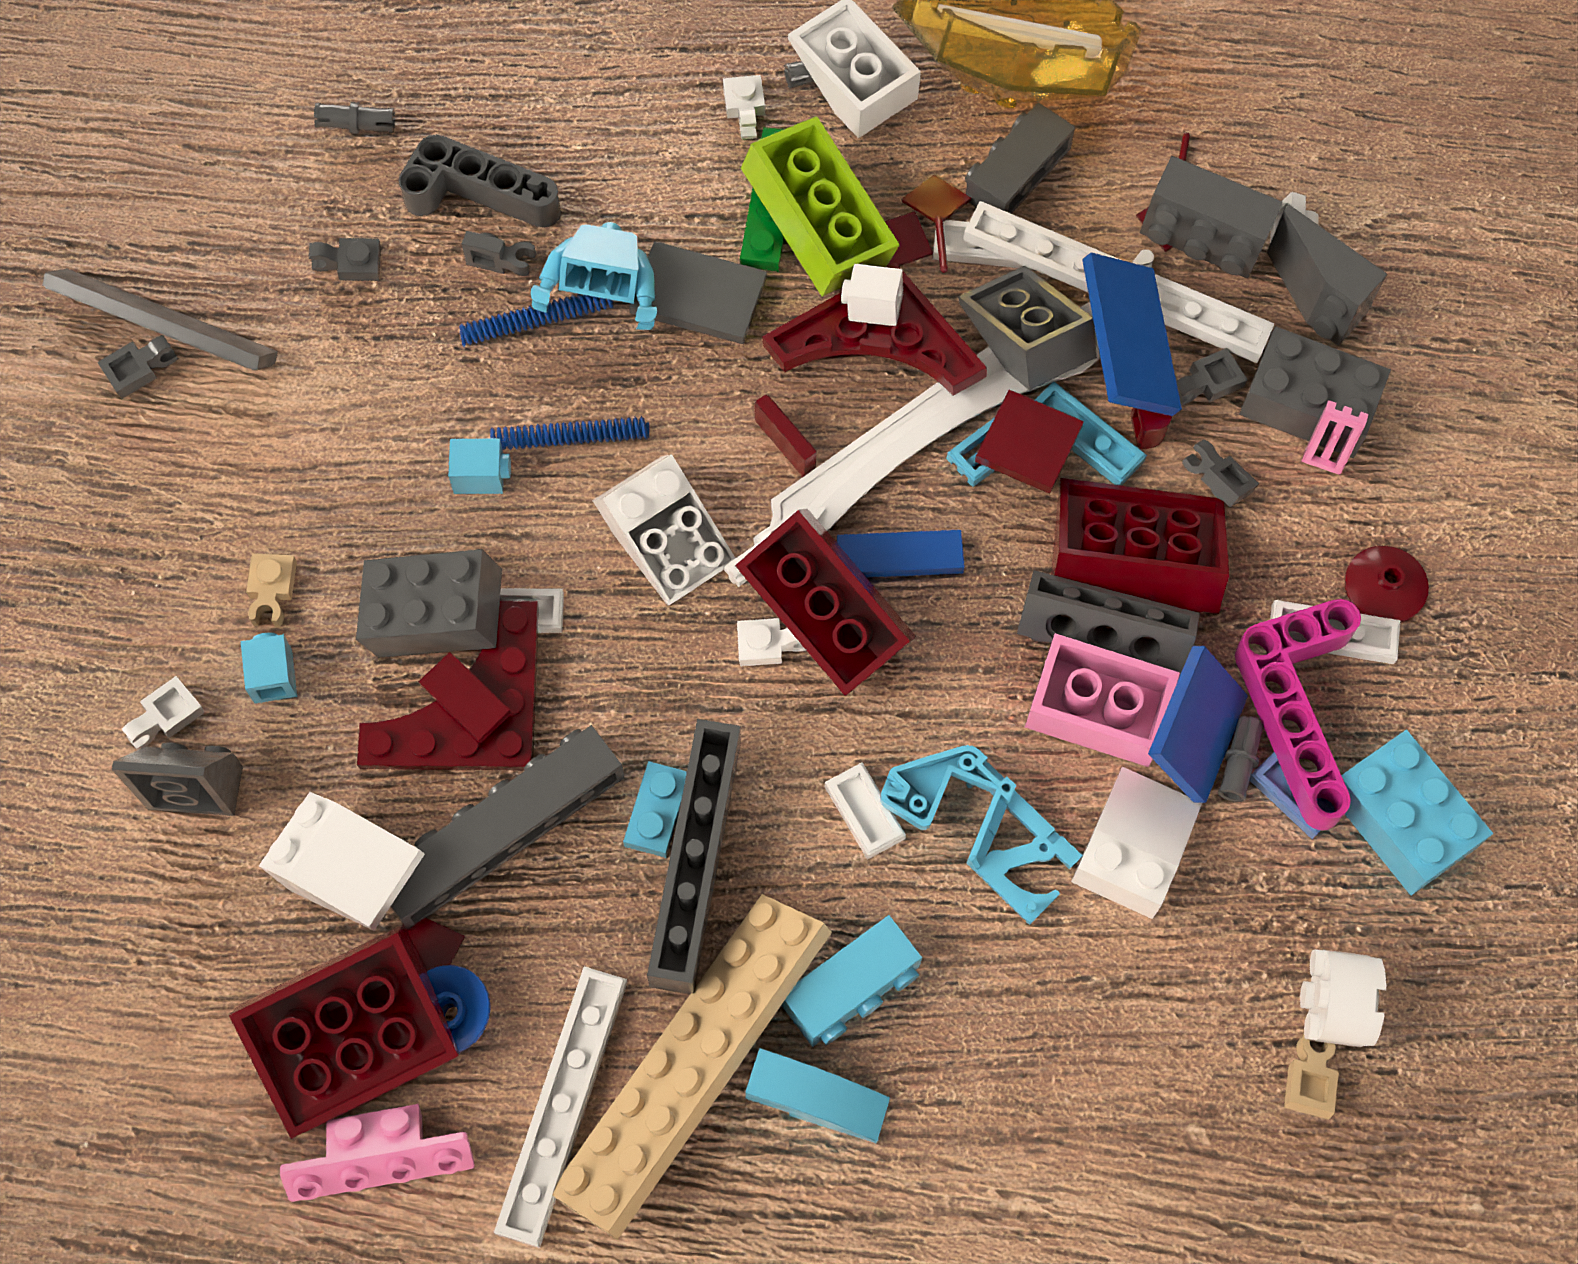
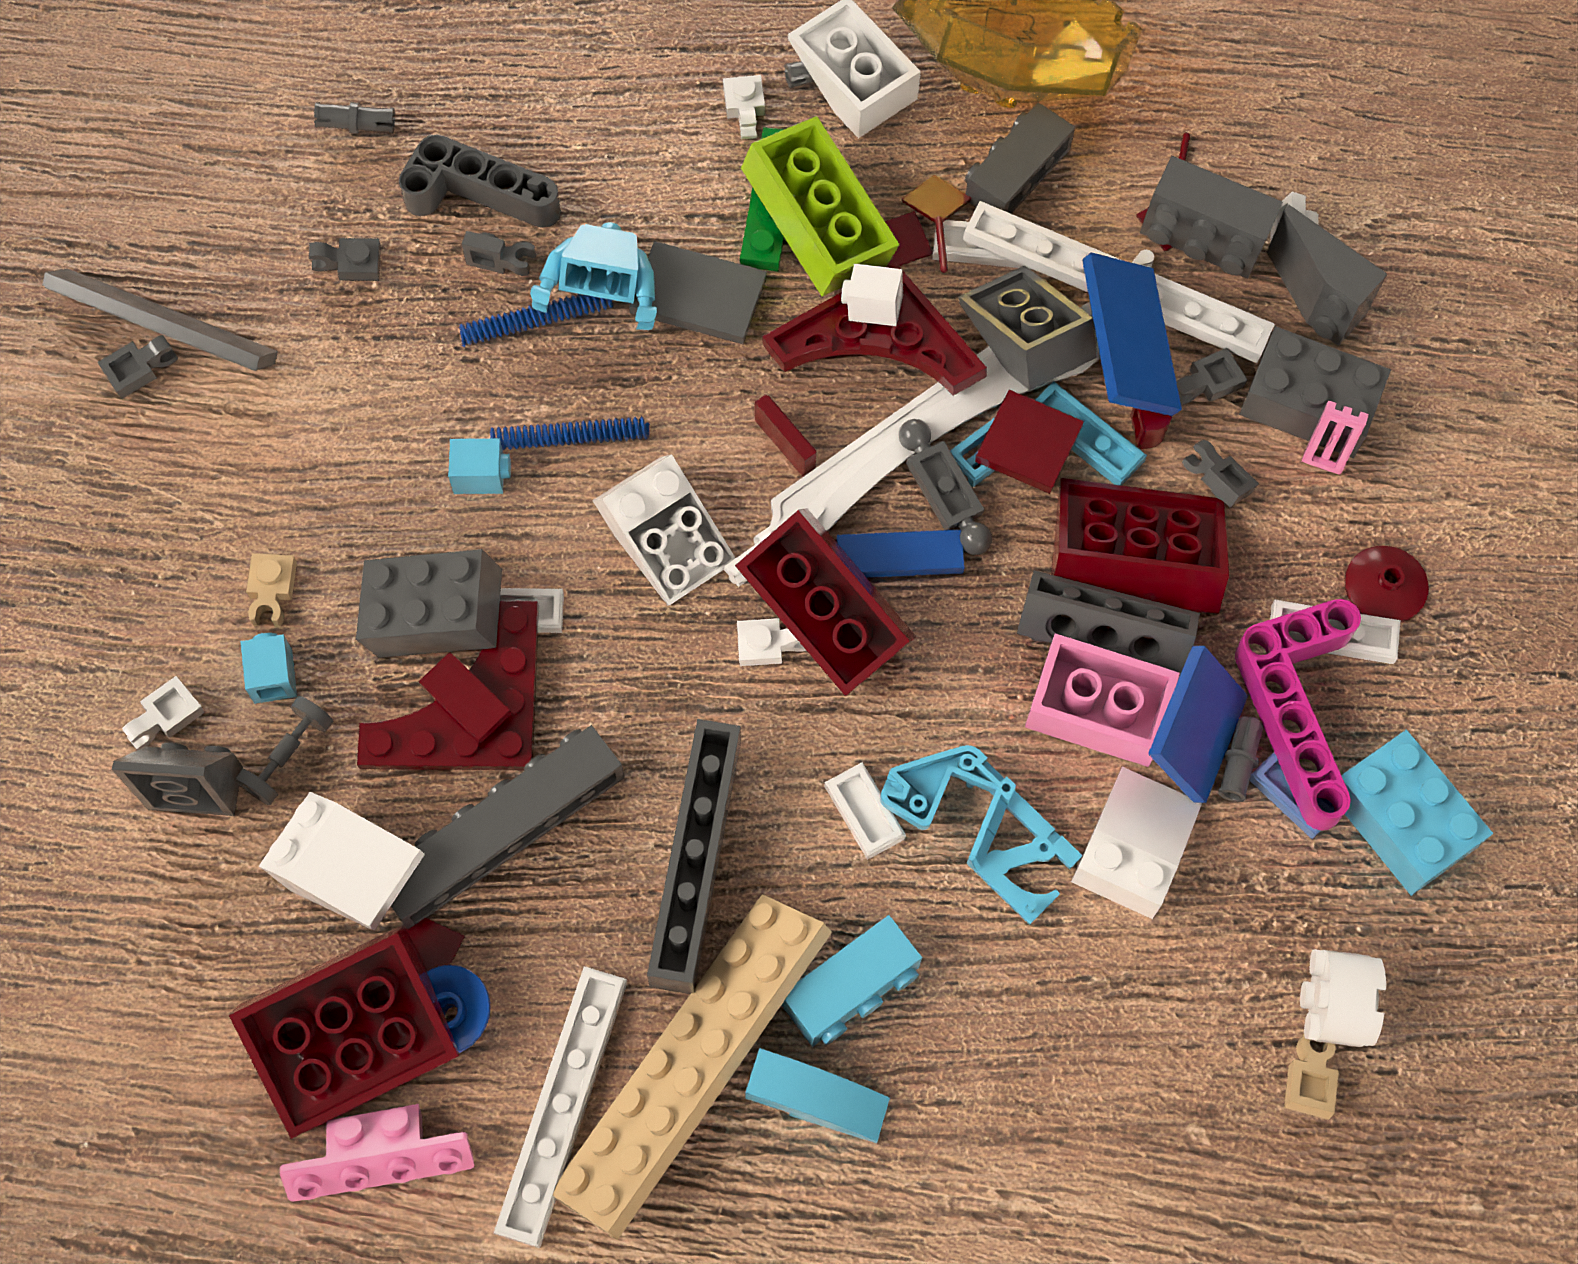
medium azure plate [623,761,687,858] -> none
white axle [918,2,1102,58] -> none
none -> dark grey wheel [234,696,334,805]
none -> dark grey plate [898,419,992,555]

